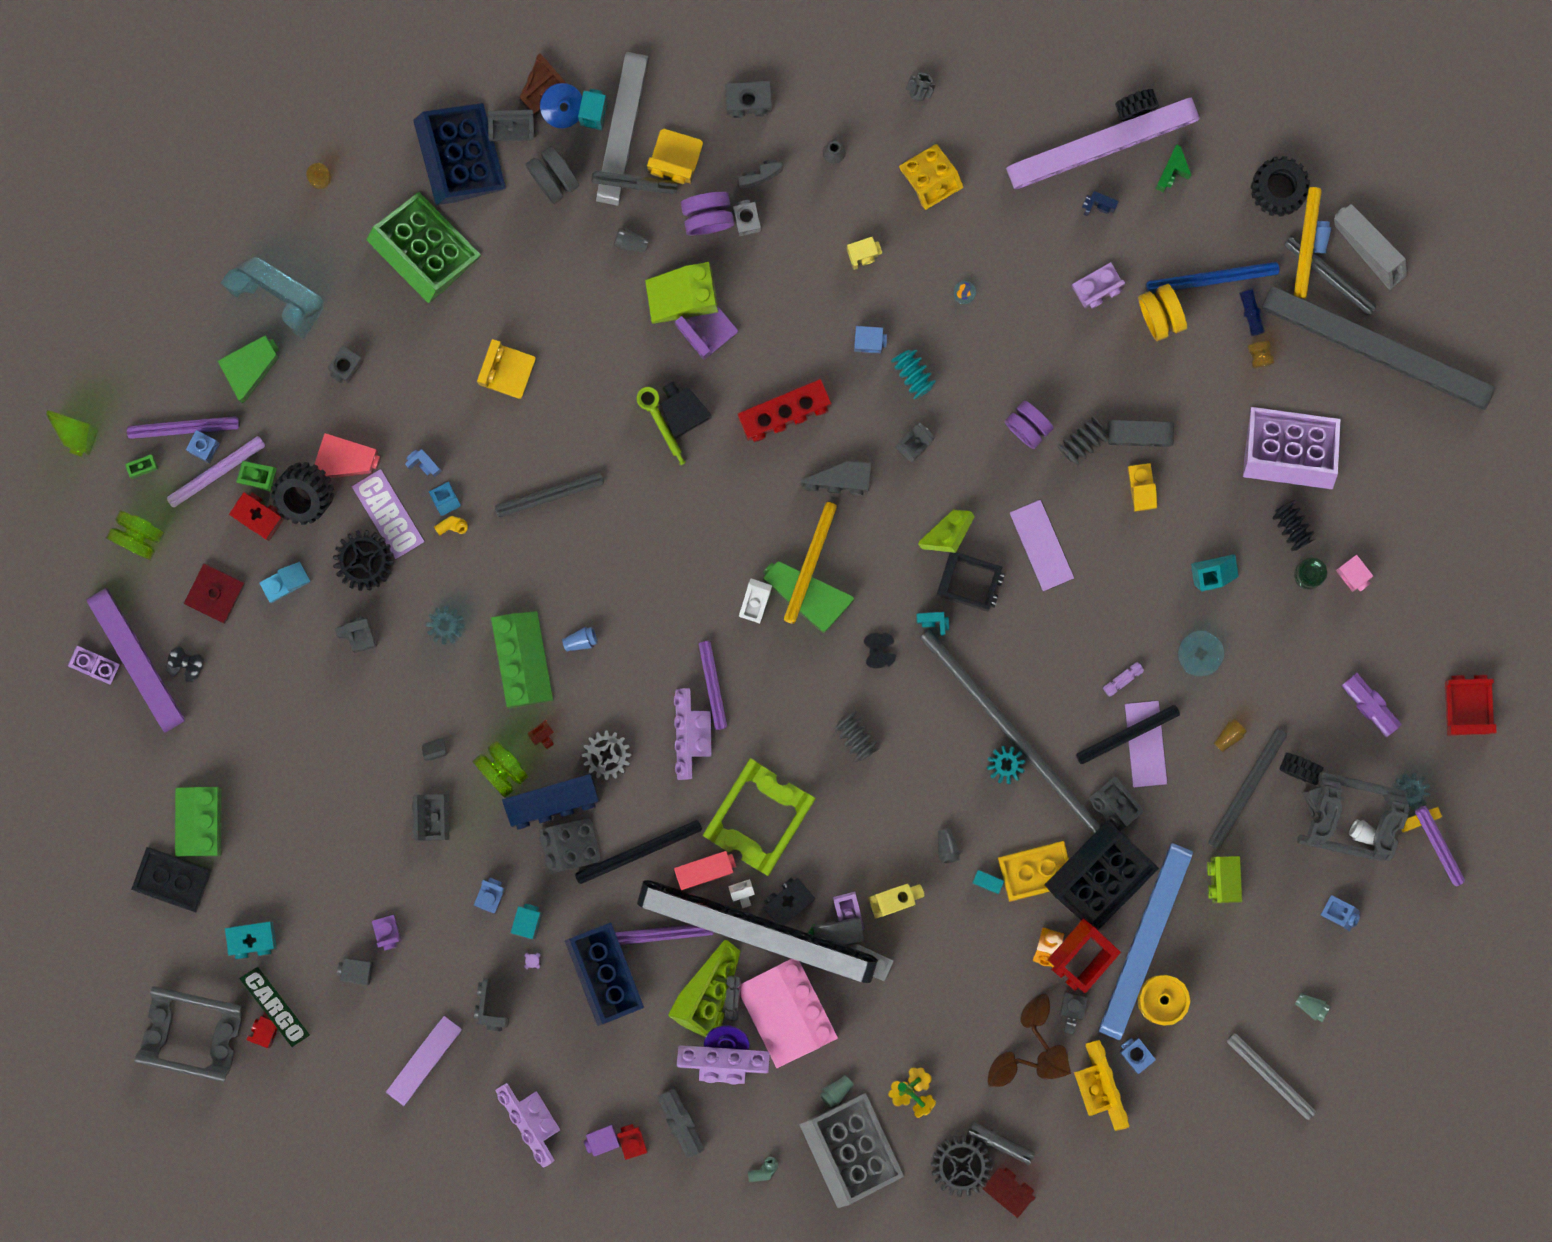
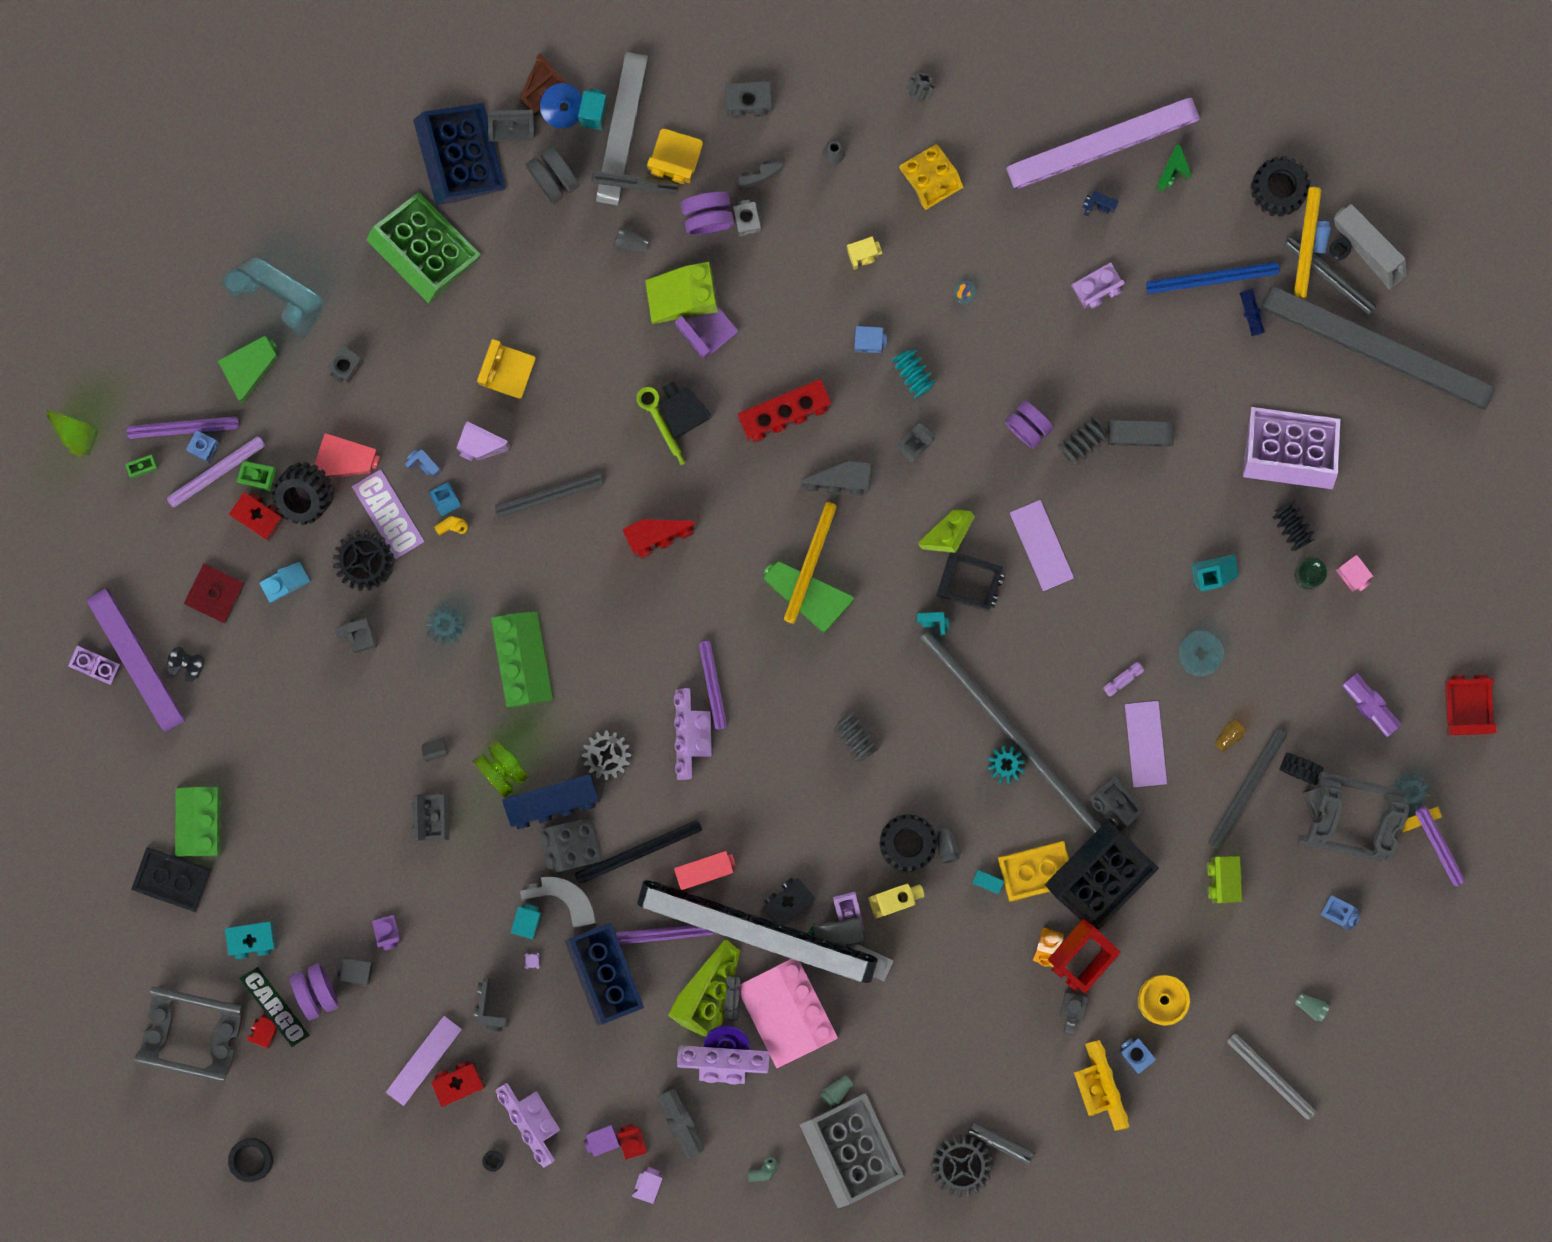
clear neon green wheel [106,510,165,561] -> none
clear yellow wheel [306,163,331,189] -> none
medium blue bracket [474,877,506,914] -> none
clear red tile [527,720,554,749] -> none
medium blue cone [562,627,598,652] -> none
lime piece [702,758,816,876] -> none
white tile [728,879,755,908] -> none
white slope [739,578,772,624] -> none
black piece [864,633,896,669] -> none
yellow plant [888,1067,936,1118] -> none
clear red bracket [982,1167,1035,1218] -> none
reddish brown plant [988,993,1071,1088] -> none
black axle [1076,705,1180,764] -> none
medium blue beam [1098,843,1193,1040] -> none
black tyre [1115,89,1159,121] -> none
yellow slope [1127,463,1157,512] -> none
yellow wheel [1138,284,1187,341] -> none
clear yellow wheel [1248,341,1275,368] -> none
white cone [1349,819,1376,846] -> none
none -> black tyre [228,1138,273,1182]
none -> medium lavender wheel [289,962,340,1021]
none -> red brick [431,1061,485,1107]
none -> lavender slope [457,421,511,462]
none -> black bush [482,1150,504,1172]
none -> light grey arch [520,877,597,927]
none -> red slope [622,519,697,559]
none -> lavender window [632,1166,663,1204]
none -> black tyre [879,814,937,872]
none -> black bush [1329,239,1351,260]

